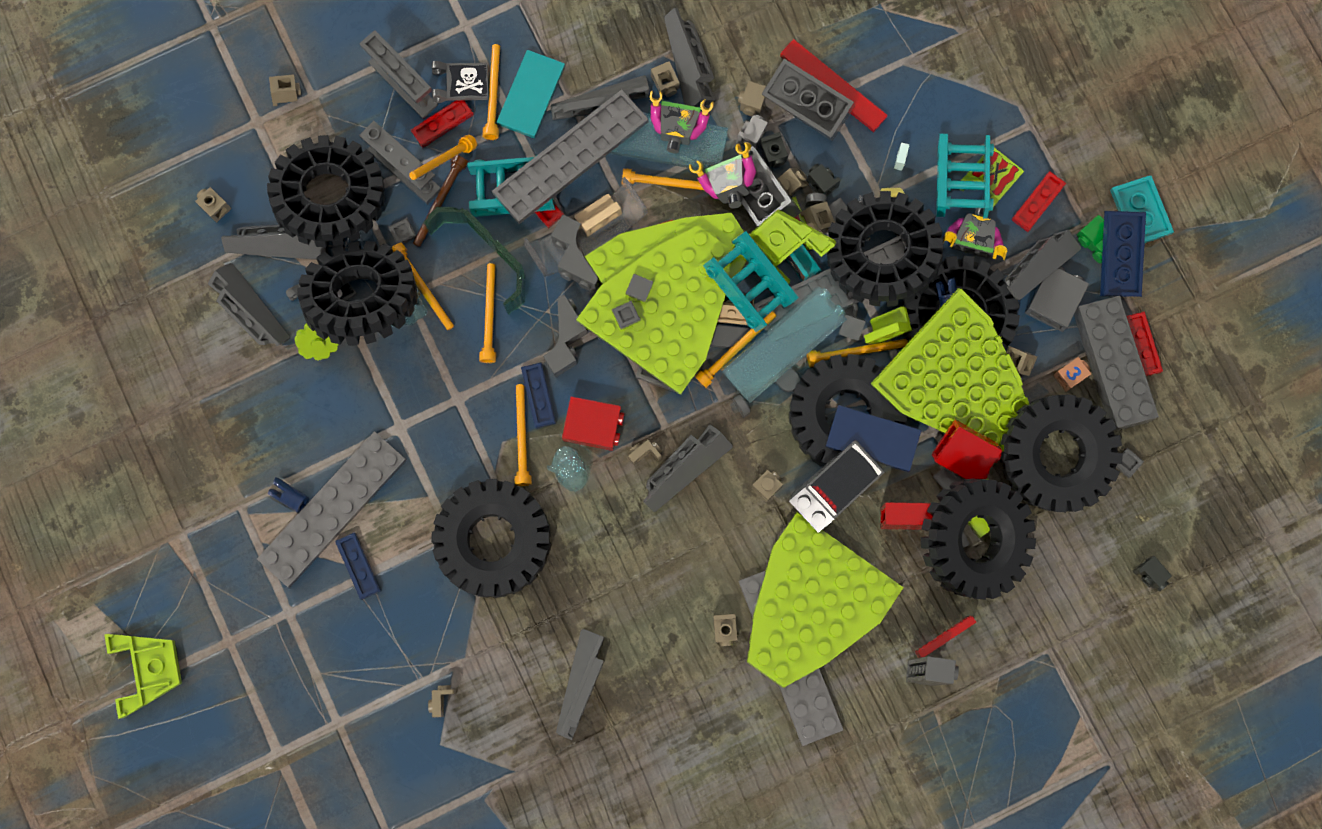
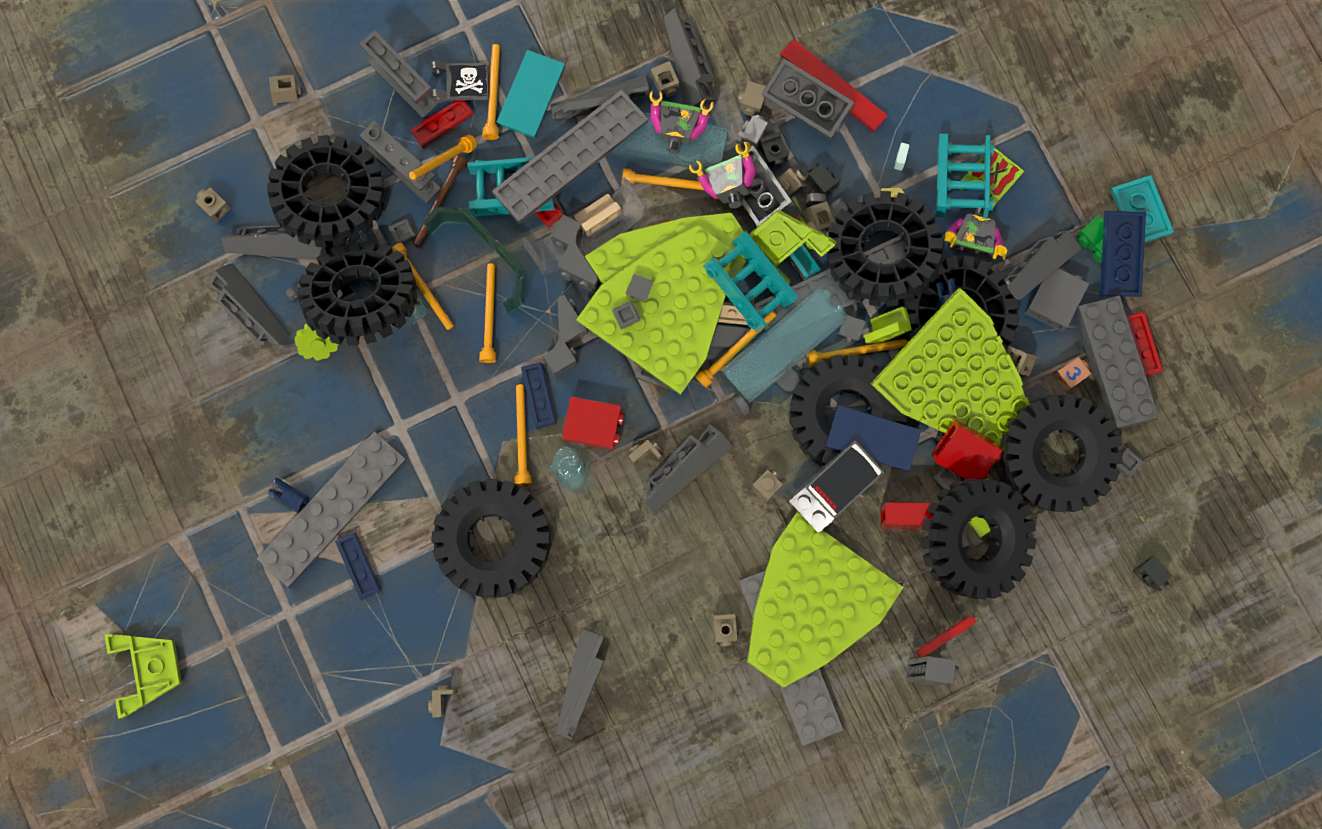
red tile [1012,171,1066,232] -> none

